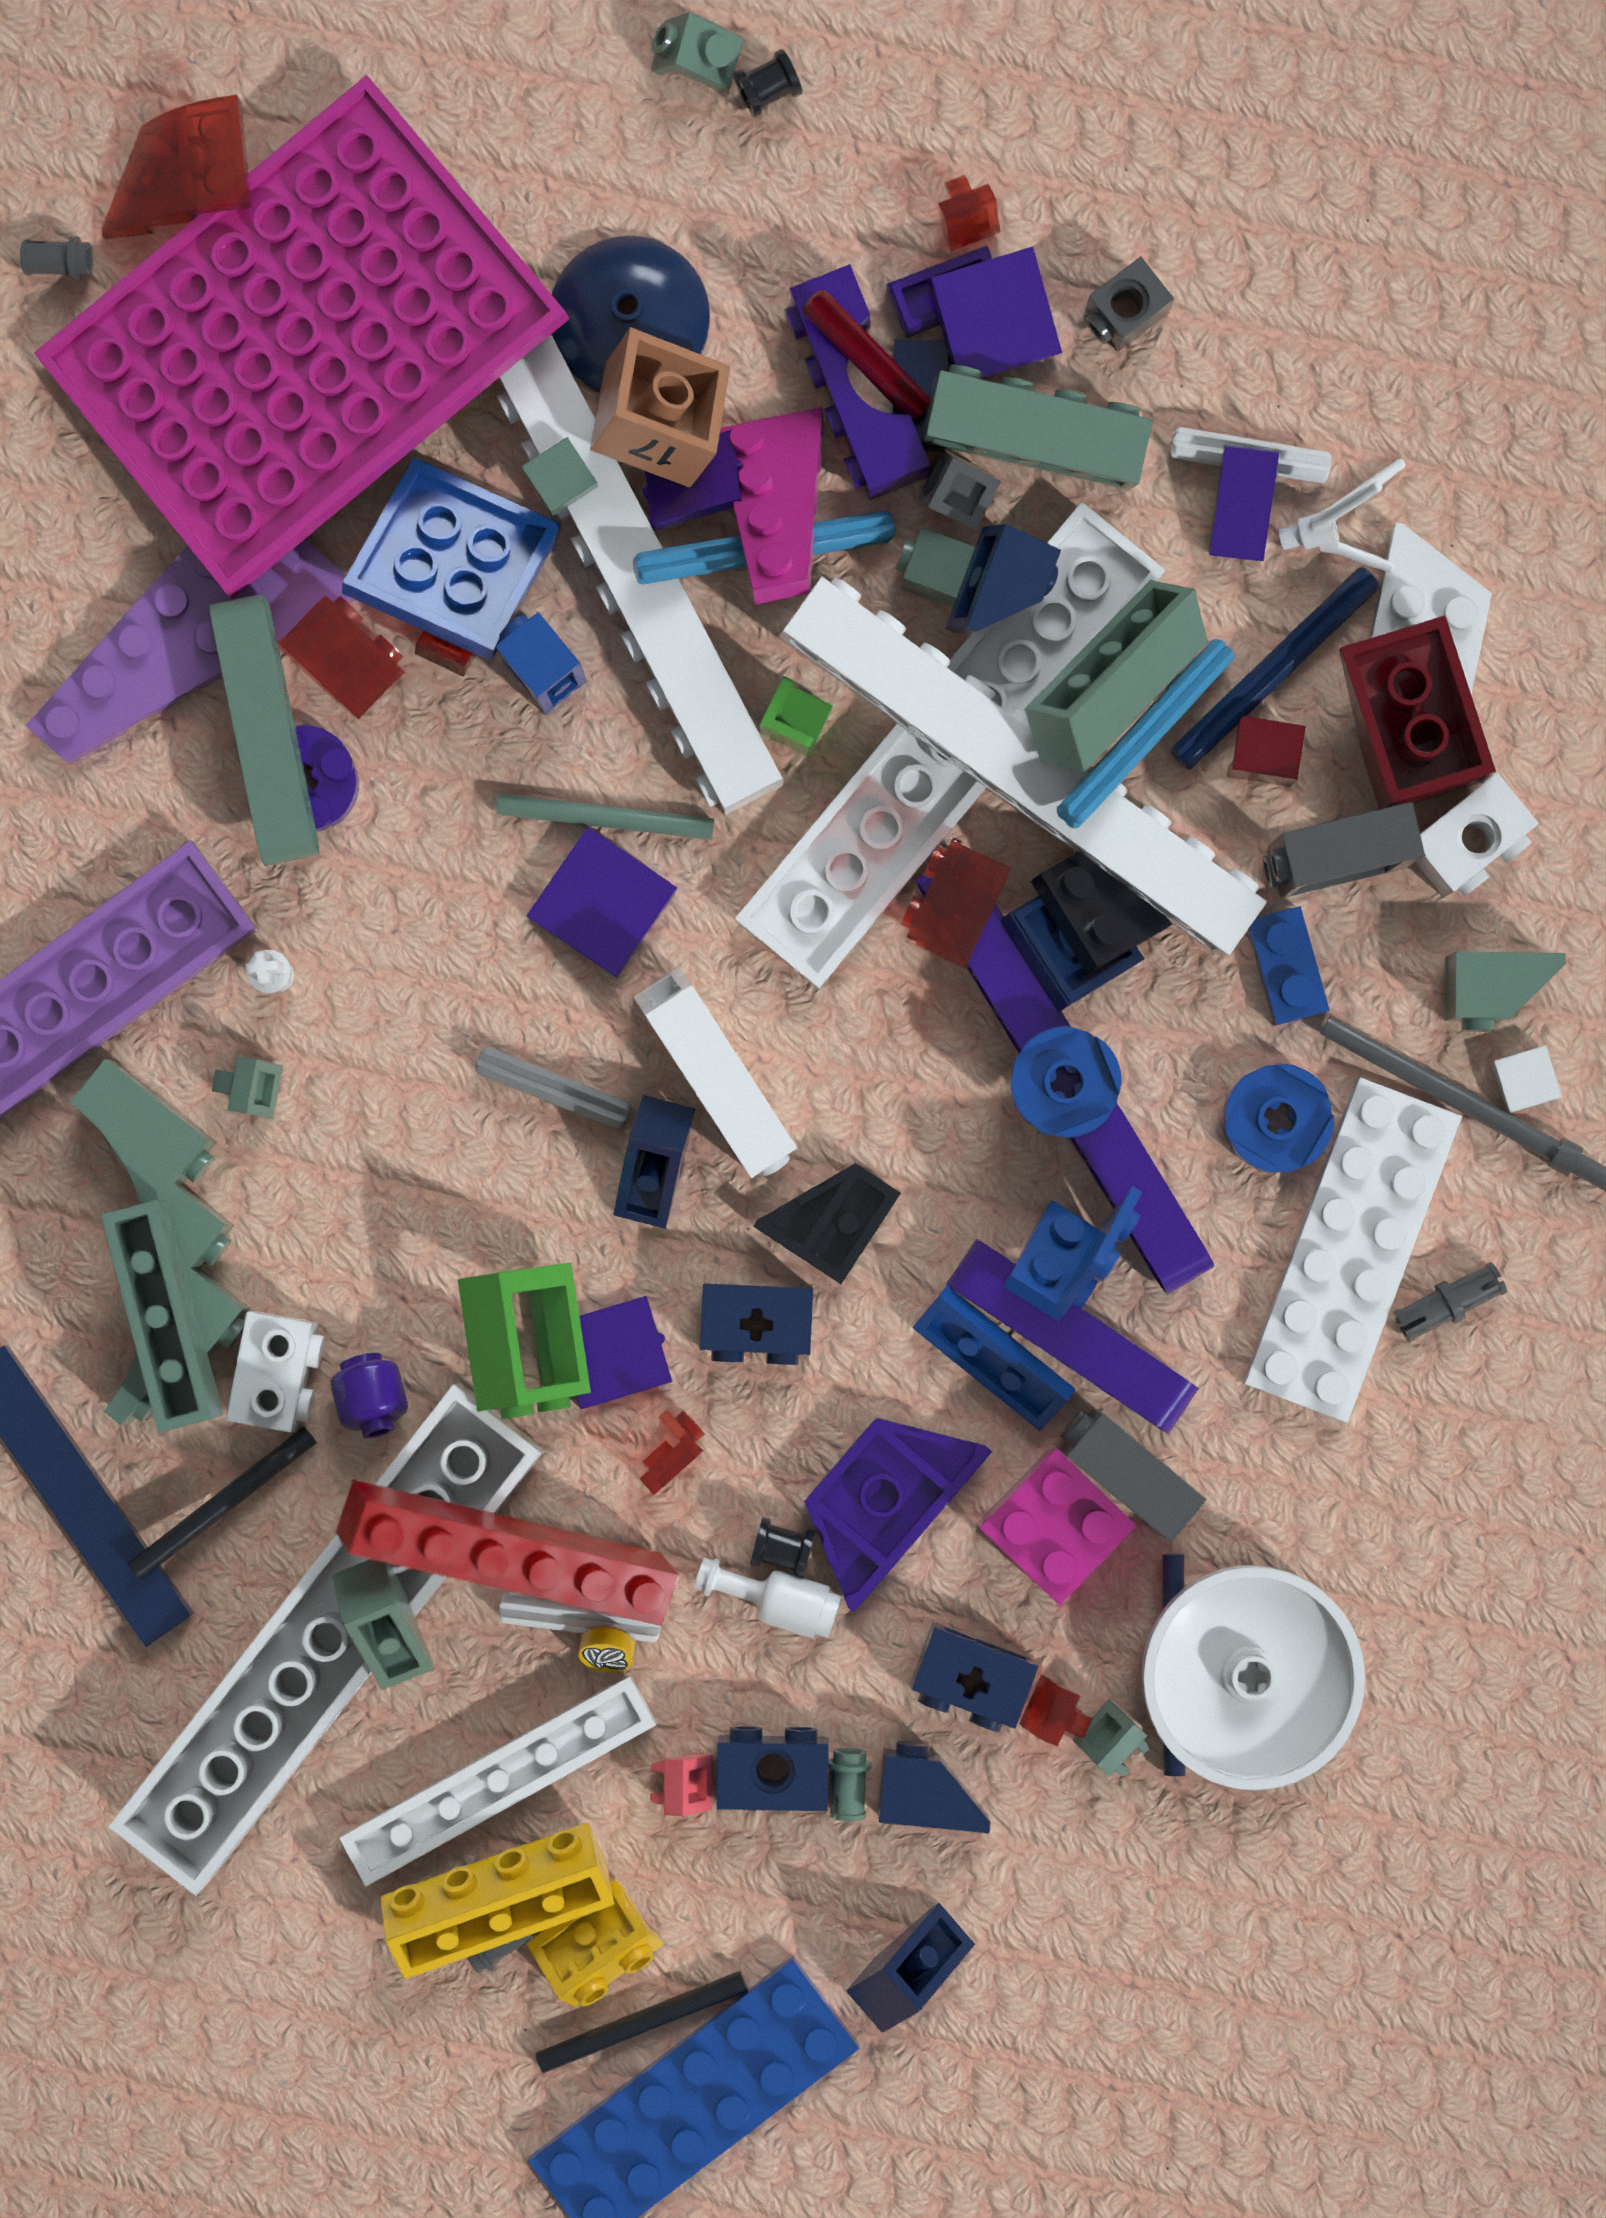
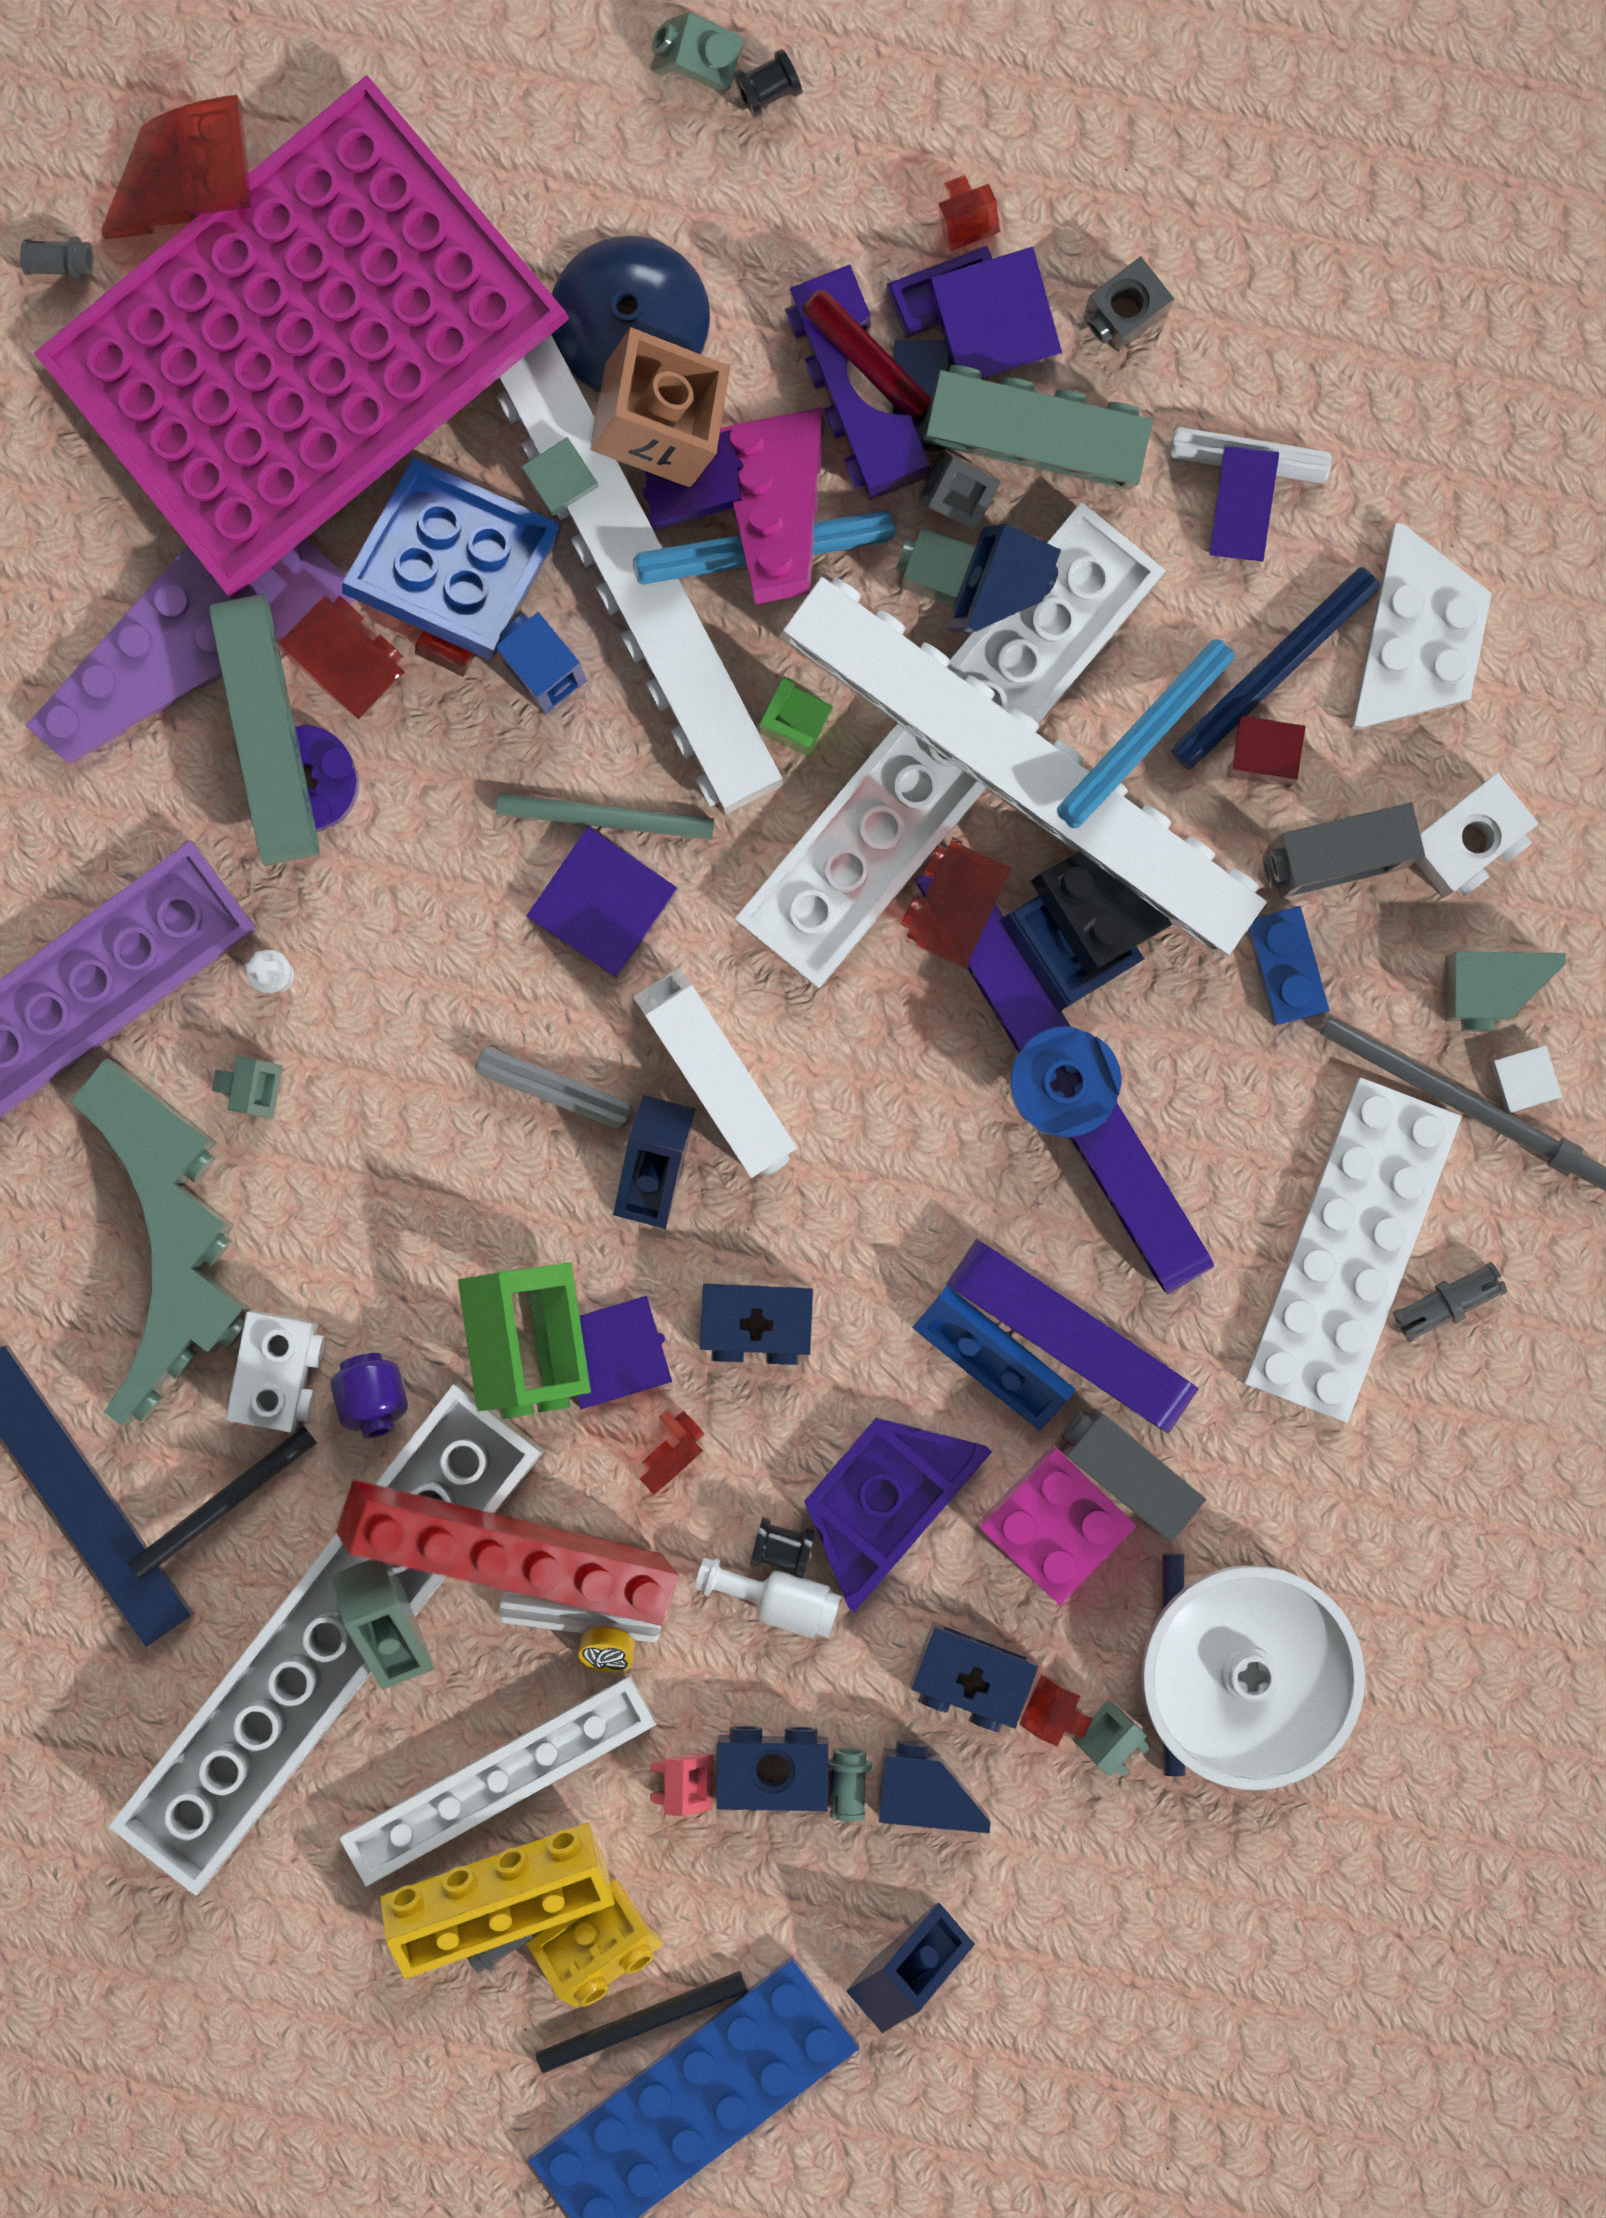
sand green brick [101,1200,224,1433] -> none
black wing [753,1163,901,1284] -> none
blue bracket [1003,1186,1142,1321] -> none
sand green brick [1025,580,1208,772] -> none
blue plate [1223,1064,1334,1173] -> none
white plant [1279,459,1405,573] -> none
dark red slope [1339,615,1496,810] -> none

